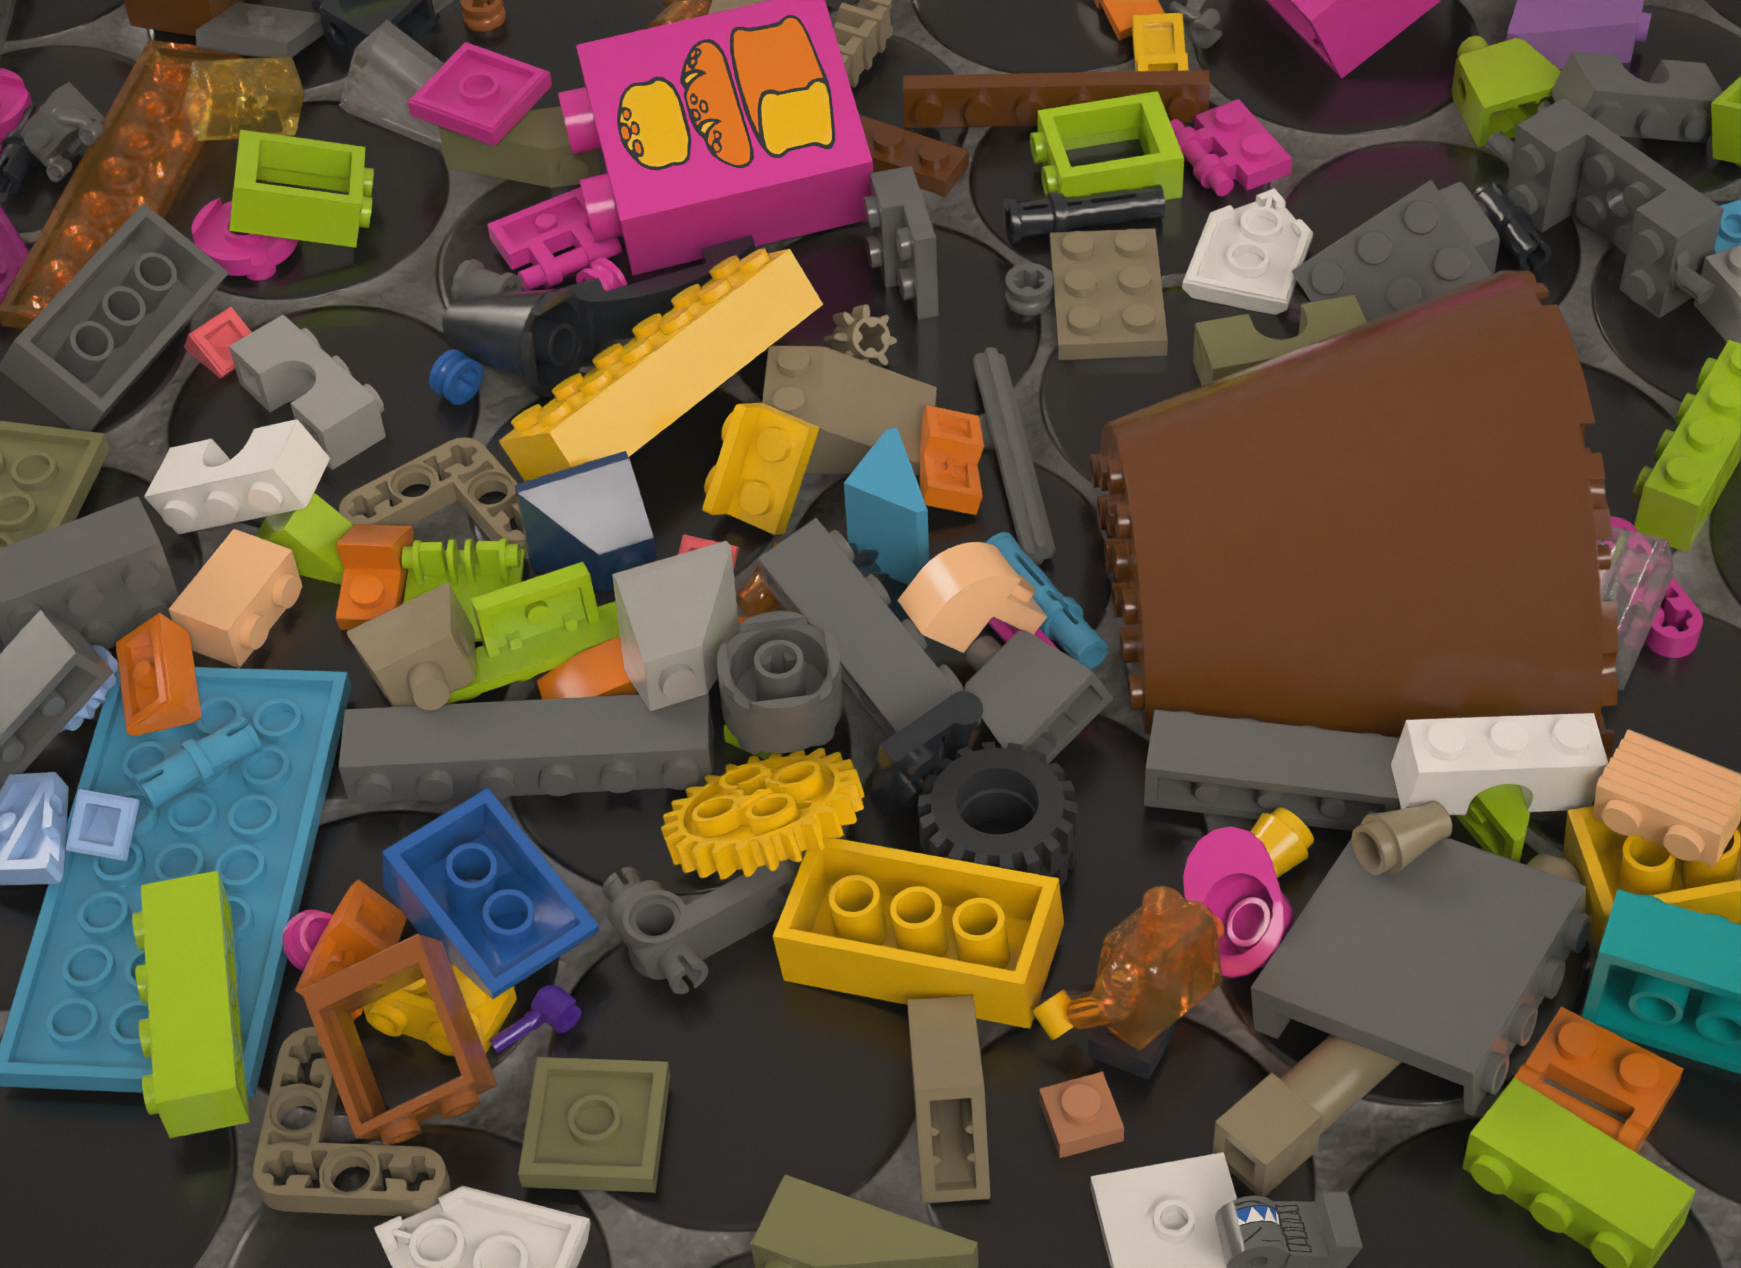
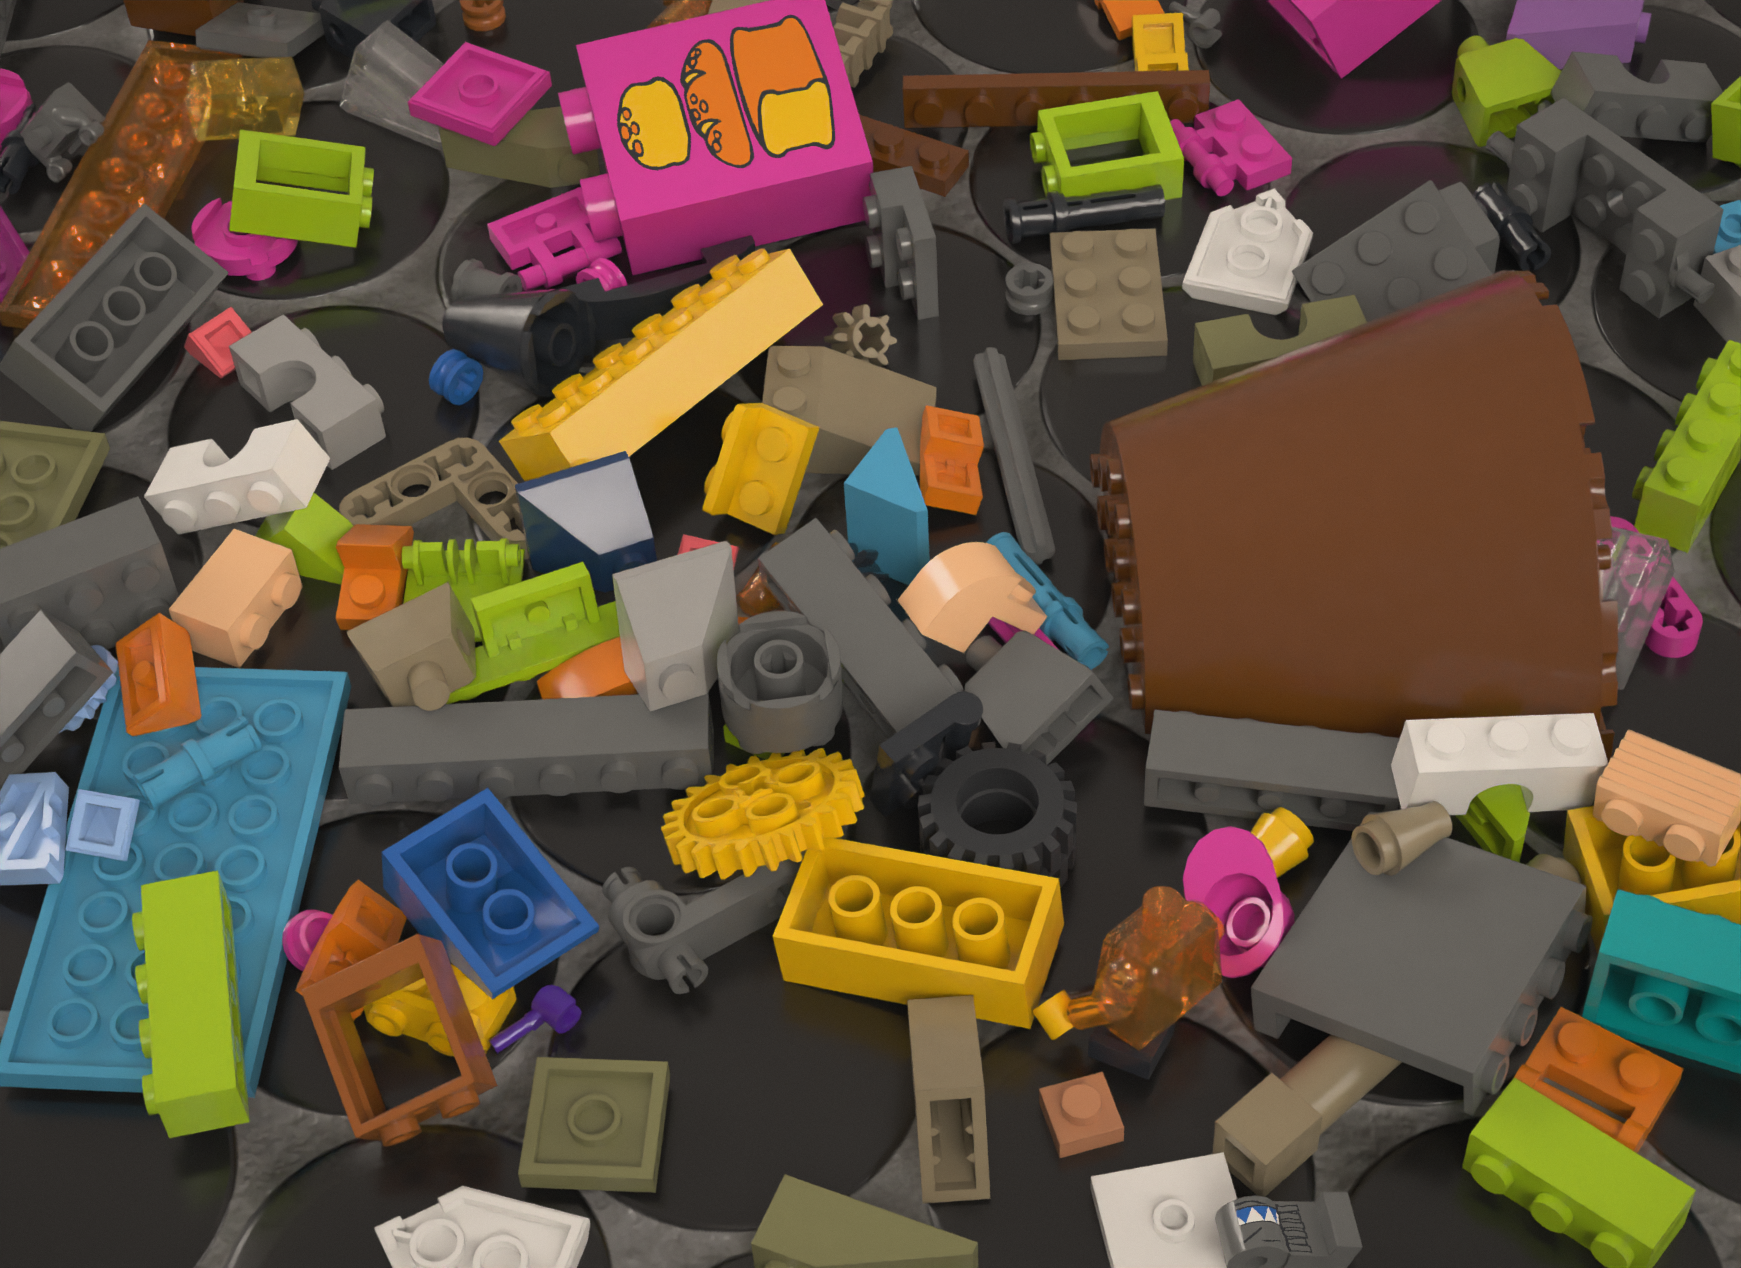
dark tan beam [253,1027,451,1217] -> none

